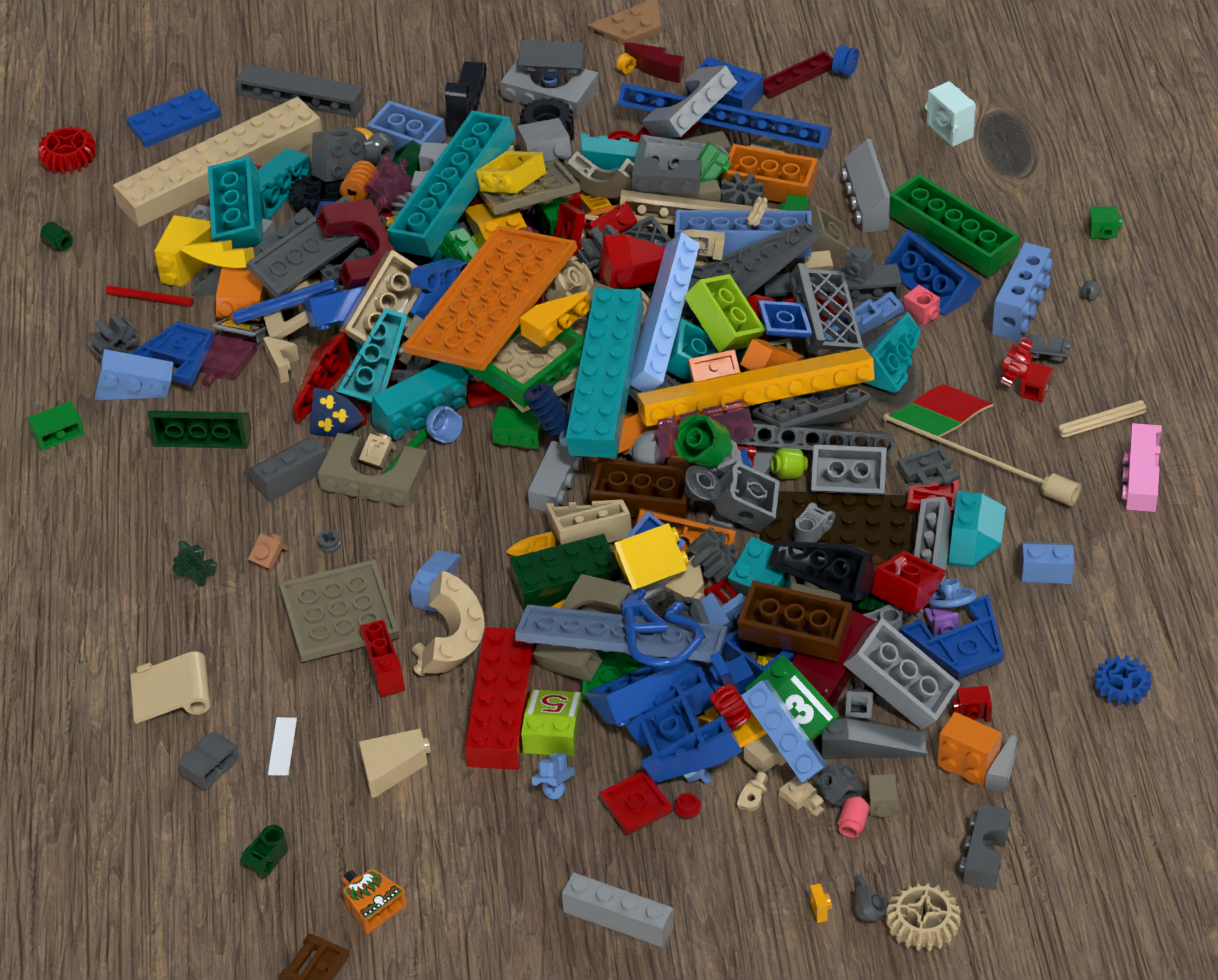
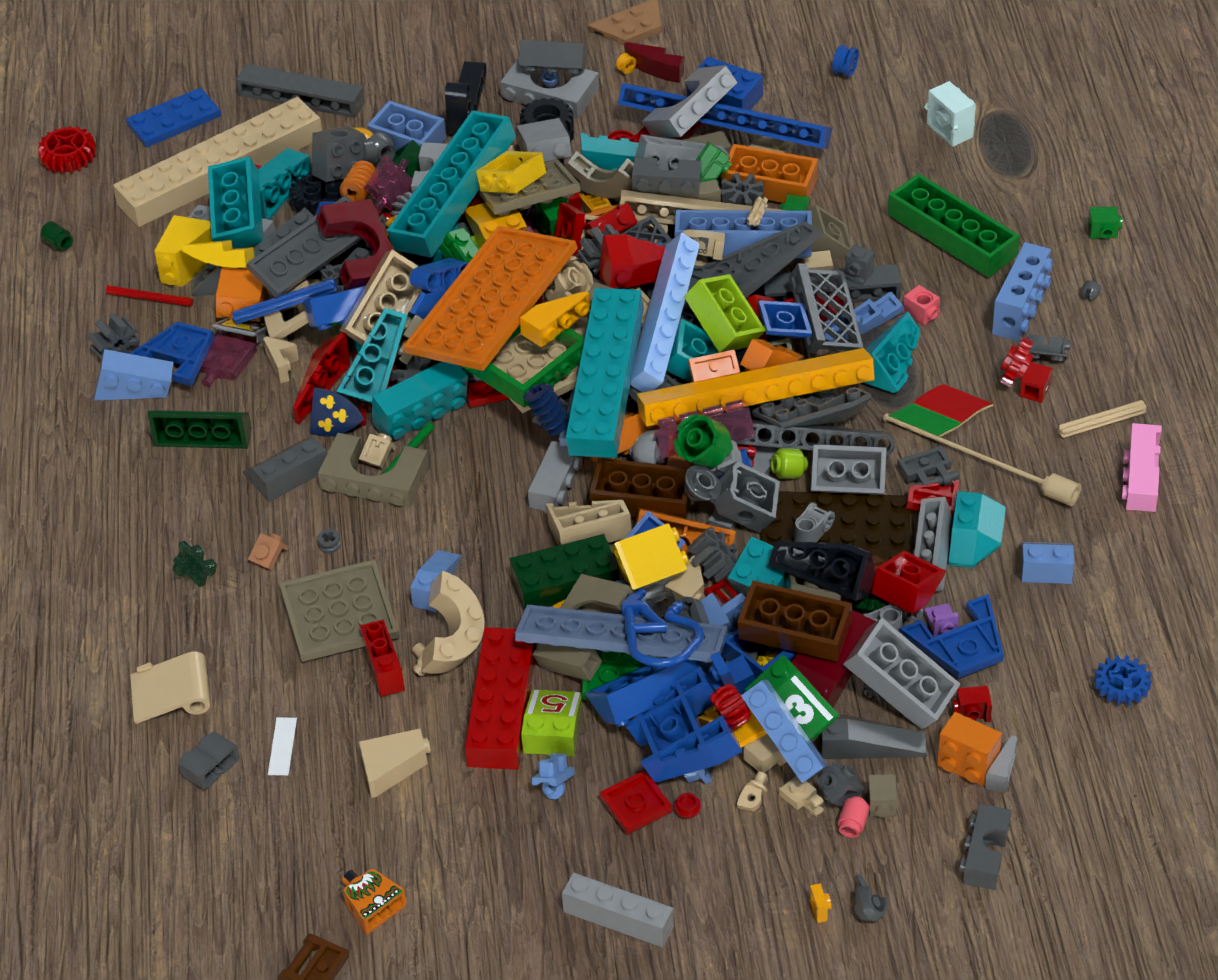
green brick [27,401,85,452] -> none
dark green piece [240,824,288,878] -> none
medium blue hair [426,405,463,443] -> none
green brick [492,407,546,450] -> none
light orange plate [506,531,556,556] -> none
dark red tile [763,51,834,99] -> none
light grey slope [841,139,890,233] -> none
dark grey brick [845,689,873,719] -> none
blue slope [883,229,982,315] -> none
tan gear [886,882,961,953] -> none
medium blue piece [928,579,977,608] -> none

